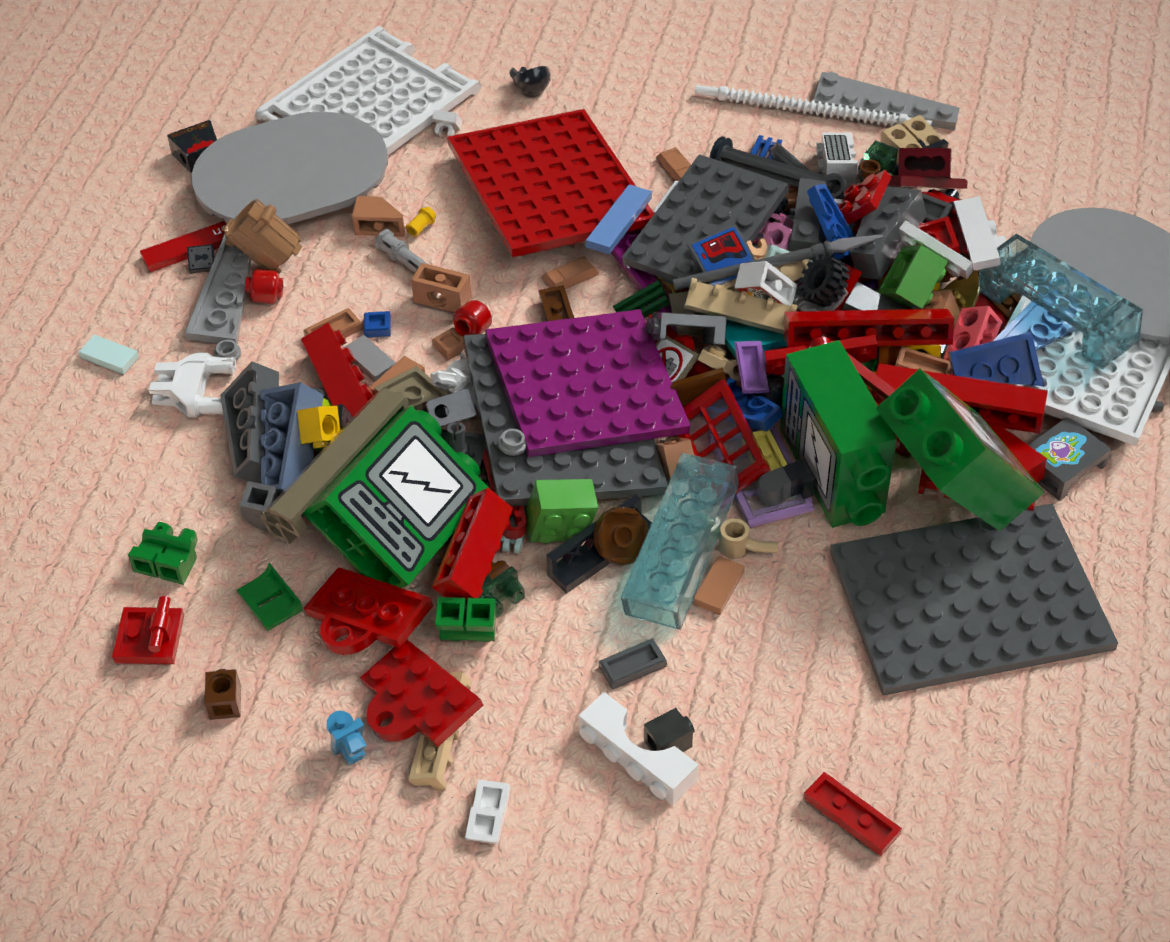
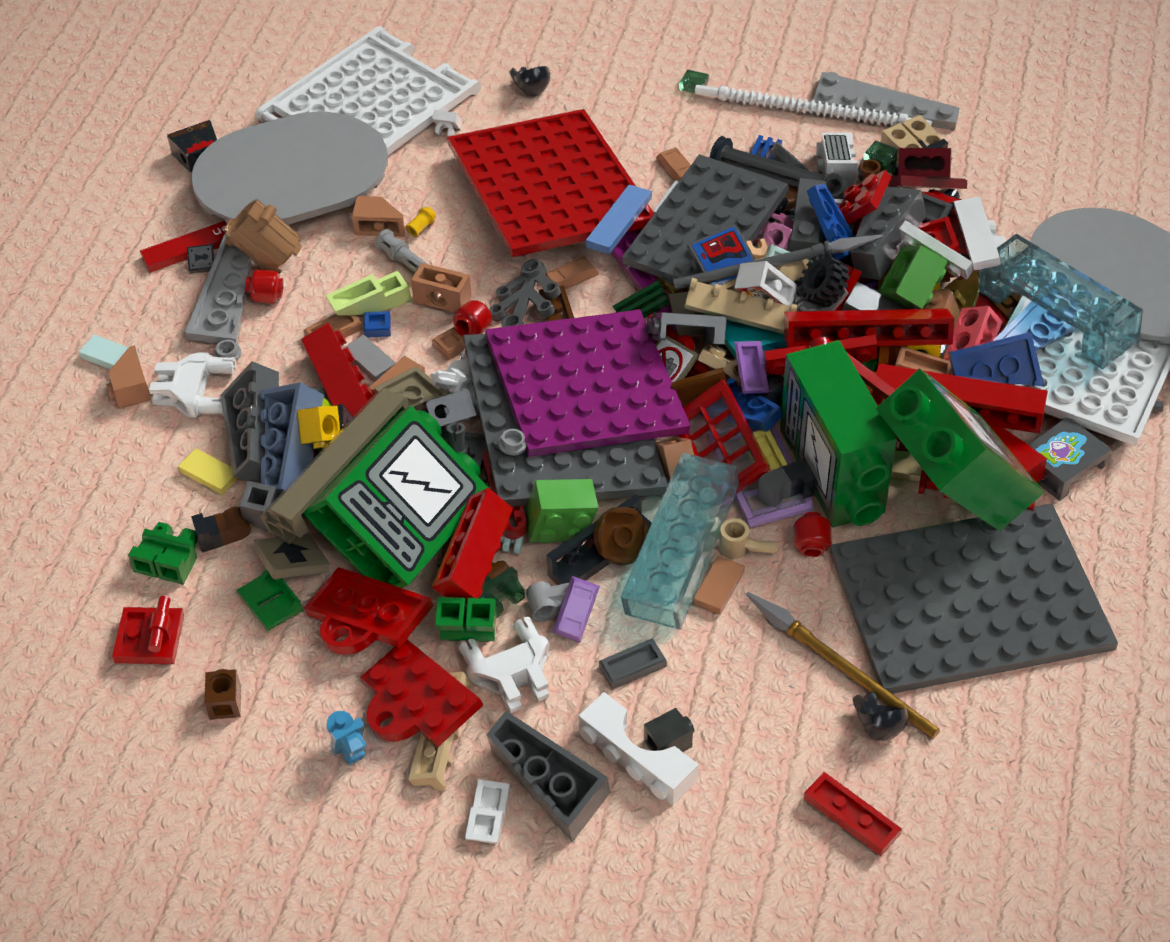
none -> nougat slope [106,345,151,409]
none -> light yellow tile [178,448,239,495]
none -> leg [191,507,251,553]
none -> dark tan tile [253,534,330,579]
none -> yellowish green slope [325,271,412,316]
none -> white connector [458,617,549,713]
none -> dark grey wedge [486,711,611,842]
none -> dark grey plant [489,259,561,327]
none -> light grey piece [526,582,570,622]
none -> medium lavender tile [552,576,600,642]
none -> clear green tile [679,69,709,93]
none -> pearl gold piece [746,592,940,739]
none -> red head [793,512,832,557]
none -> black piece [852,692,908,741]
none -> tan tile [891,450,921,482]

